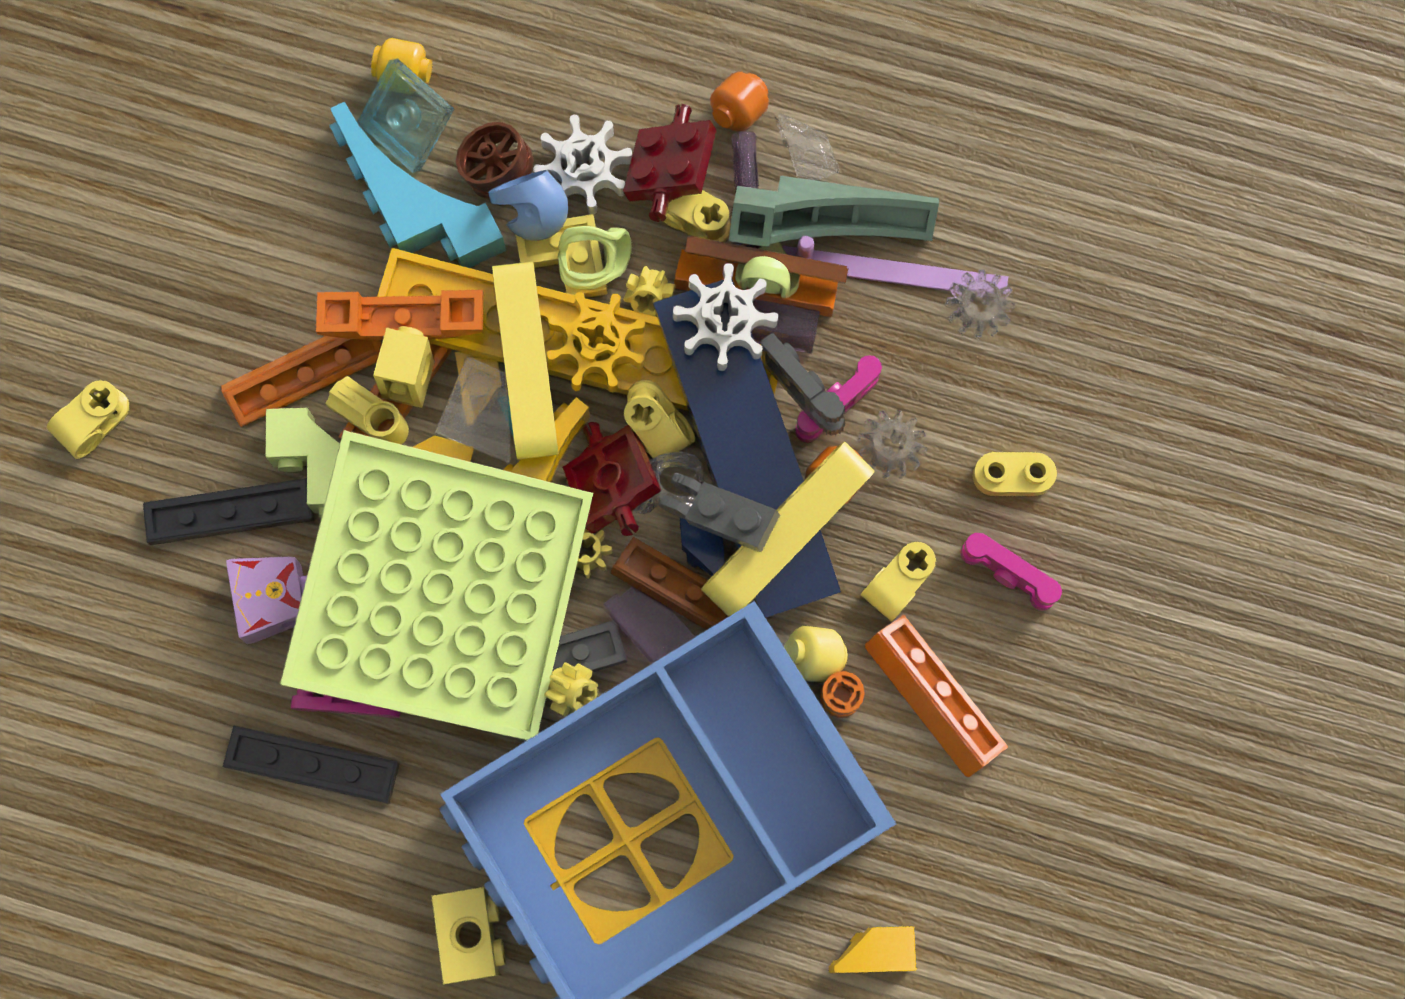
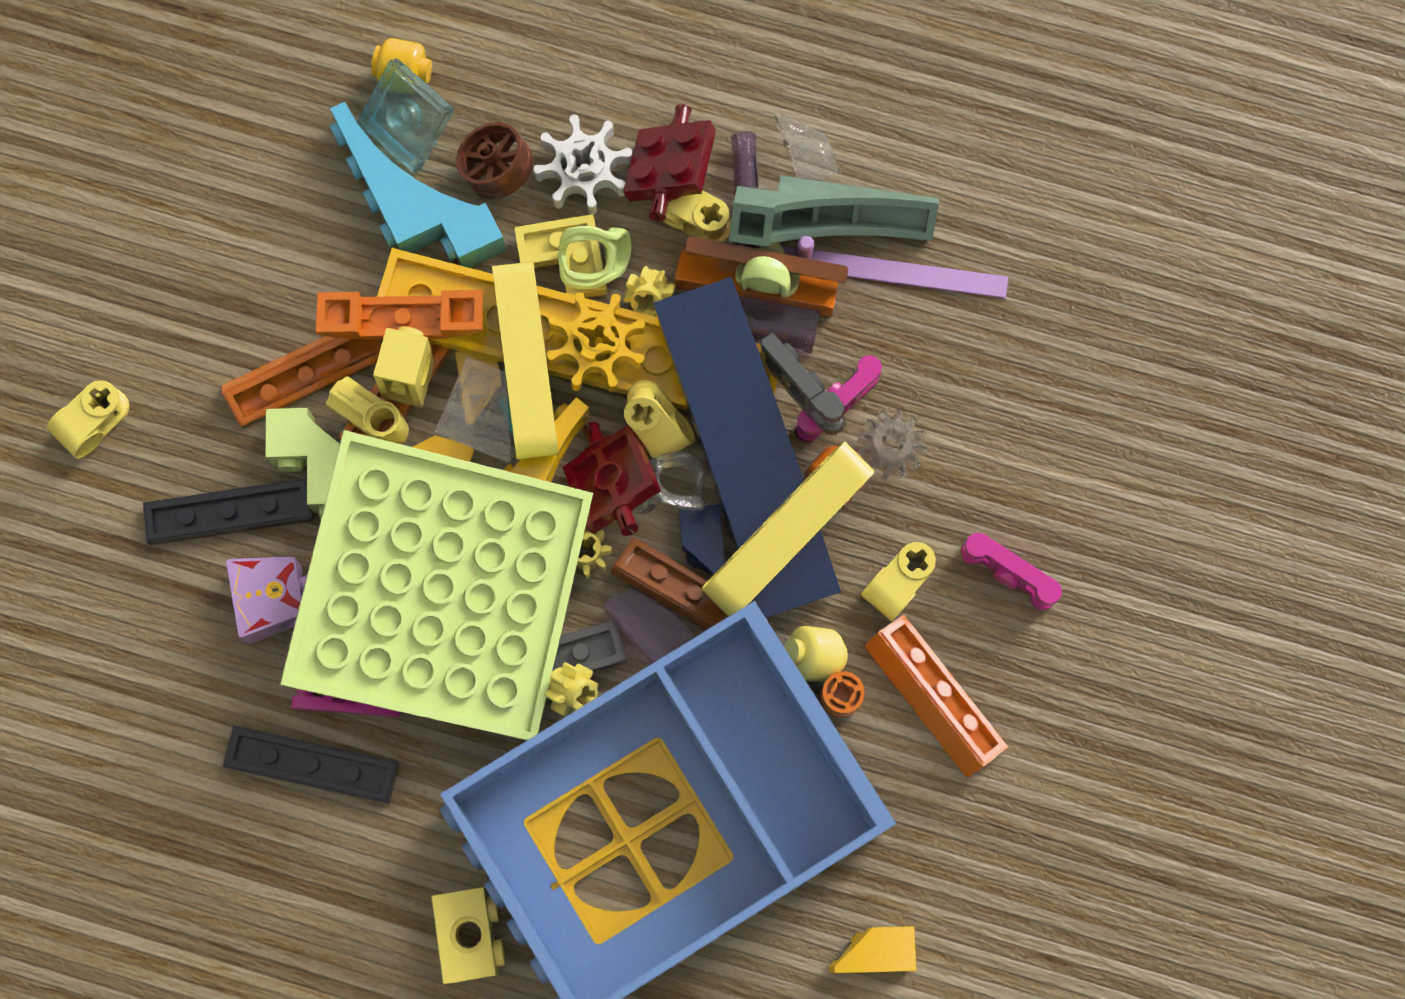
medium blue helmet [488,170,568,241] -> none
dark grey hinge [658,473,780,552] -> none
white gear [673,263,778,371] -> none
orange head [710,72,769,132] -> none
clear gear [945,269,1015,340] -> none
light yellow plate [973,452,1057,496] -> none

